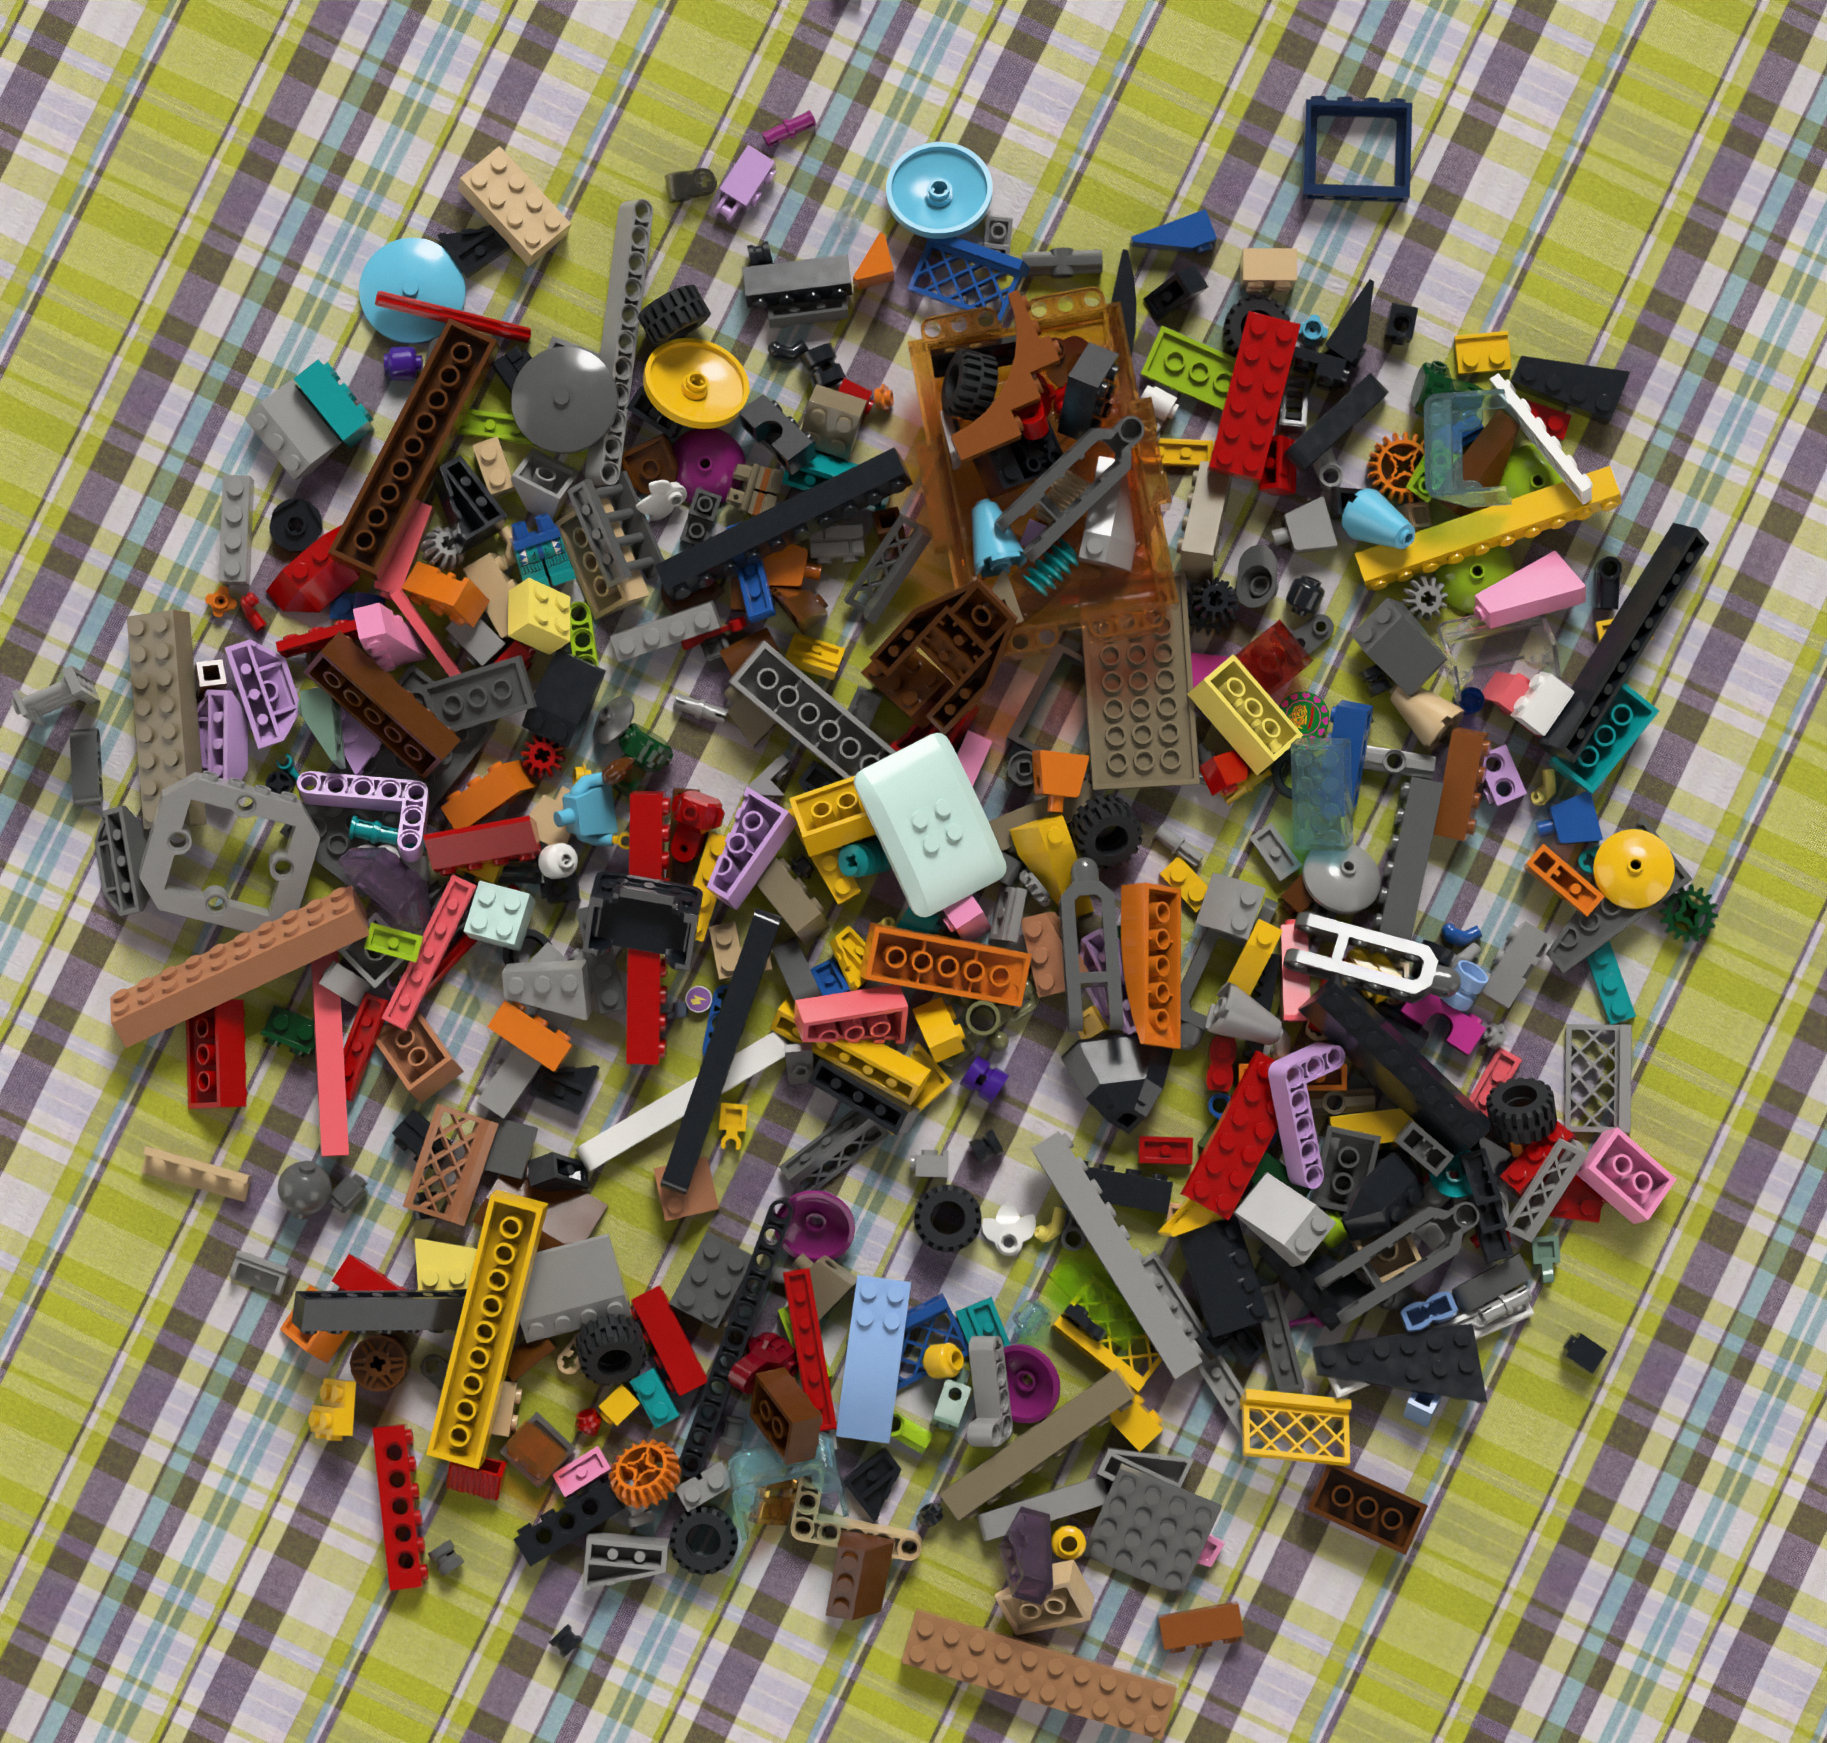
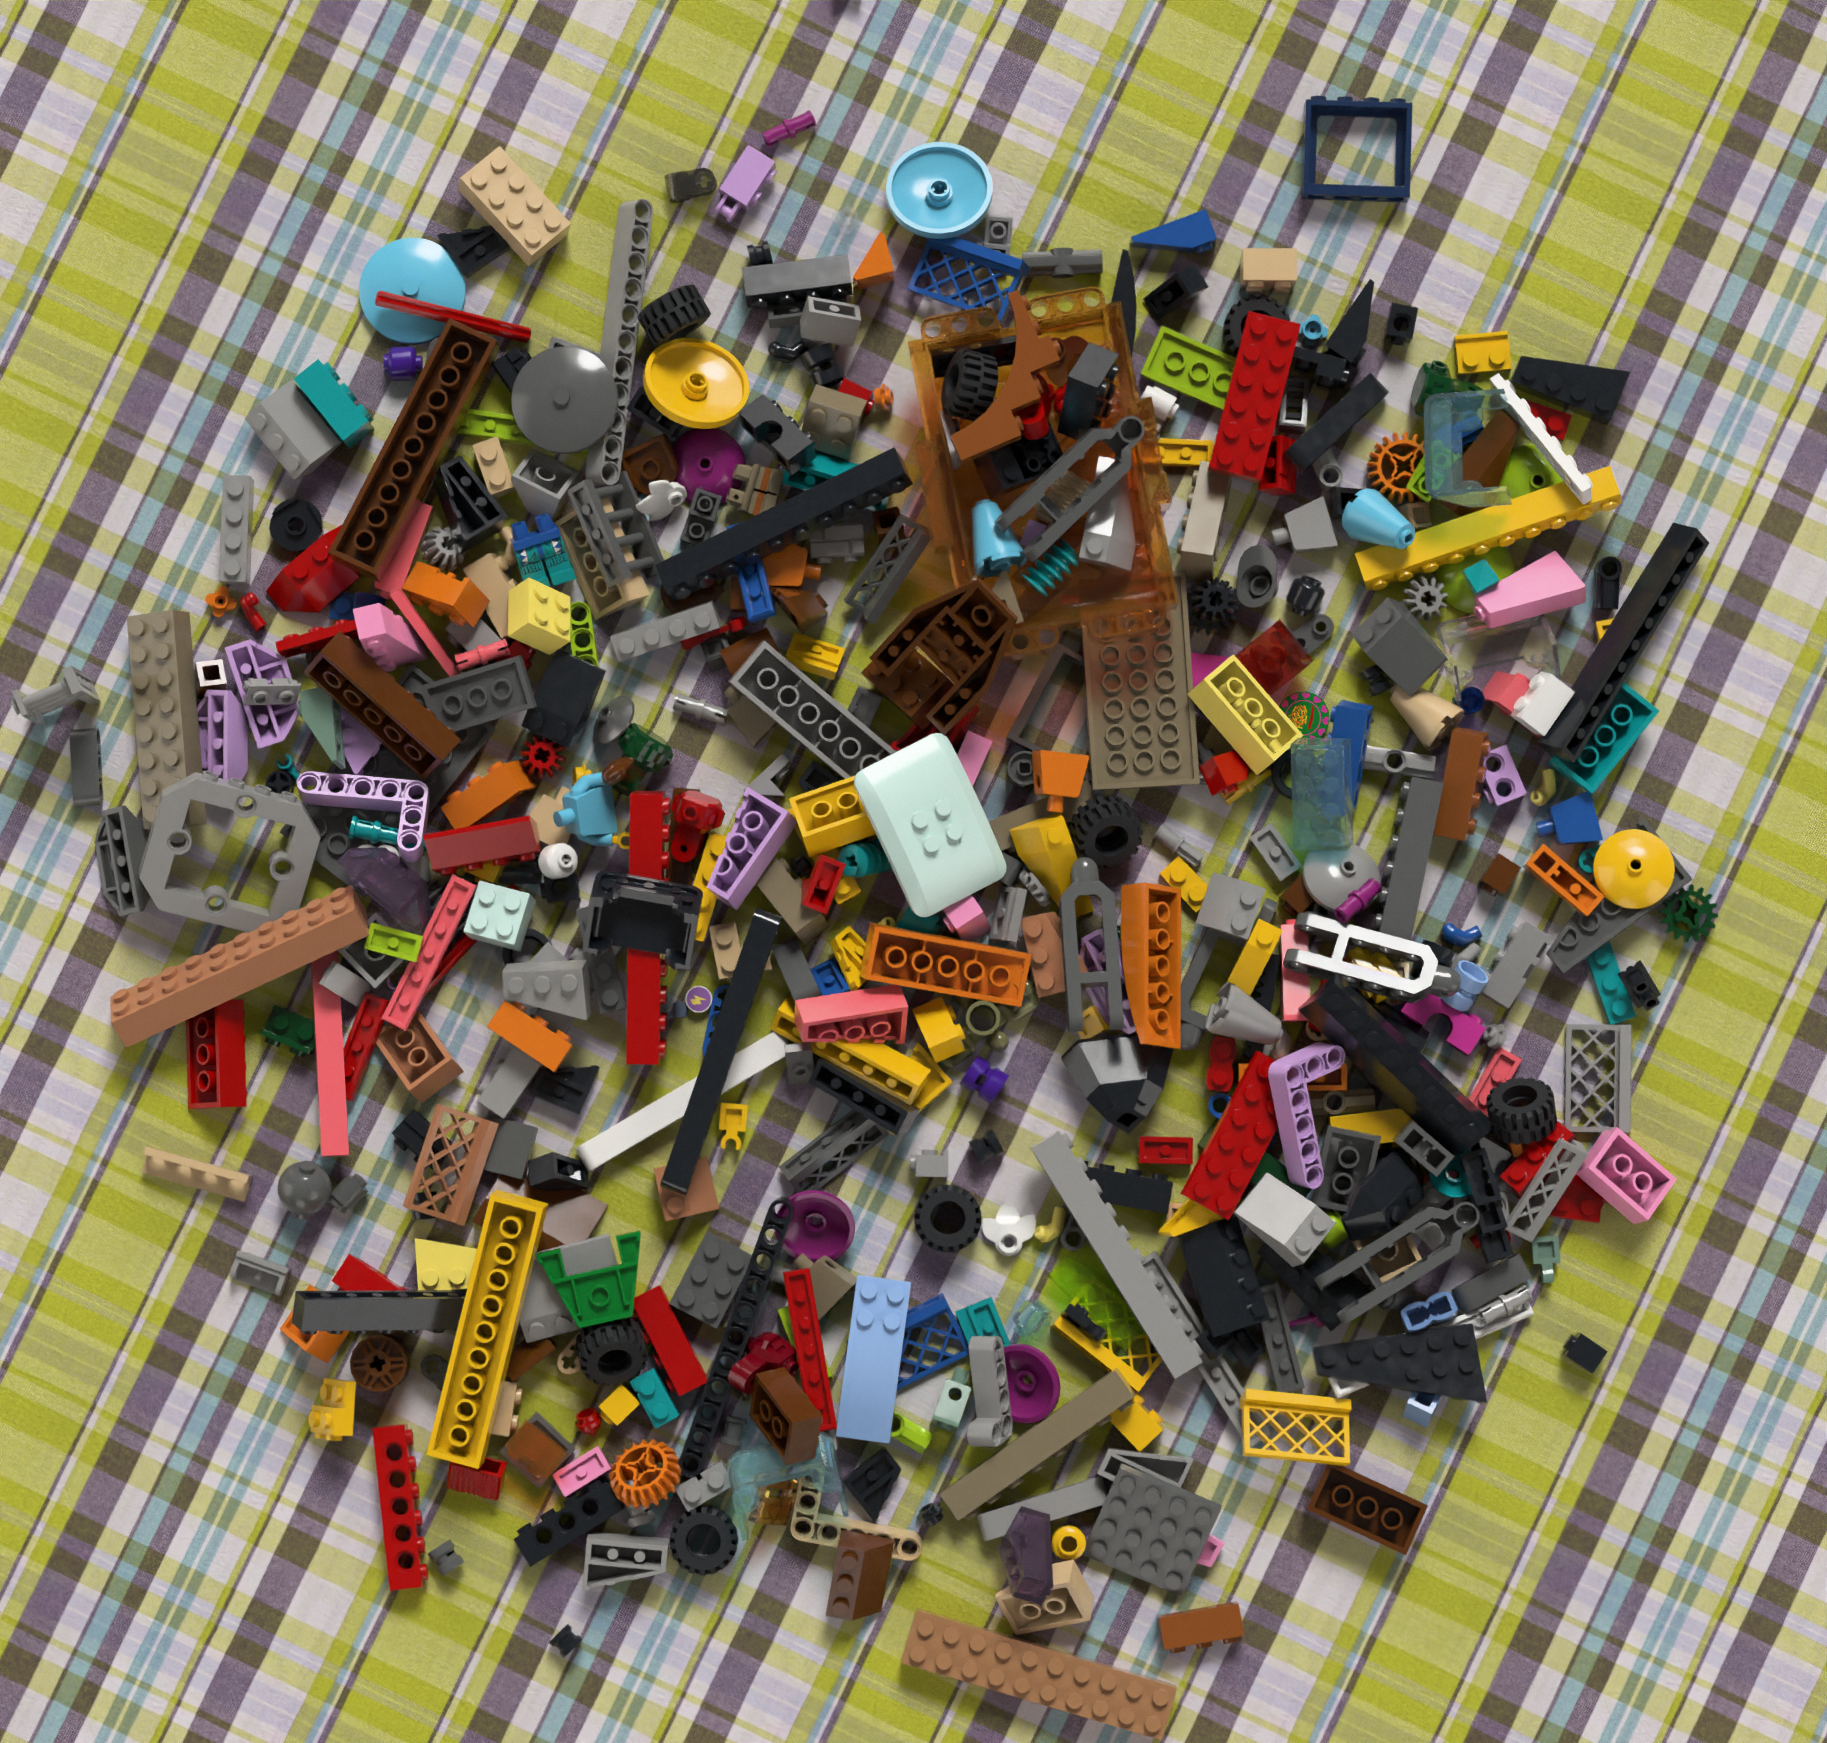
yellow head [923,1343,964,1379] -> none
none -> light grey hinge [242,677,301,705]
none -> coral pin [454,639,511,671]
none -> green wing [536,1230,641,1328]
none -> light grey brick [800,296,861,346]
none -> red slope [801,854,846,915]
none -> magenta pin [1334,878,1382,923]
none -> teal slope [1461,559,1500,595]
none -> reddish brown brick [1479,853,1521,897]
none -> black hips [1618,960,1661,1011]

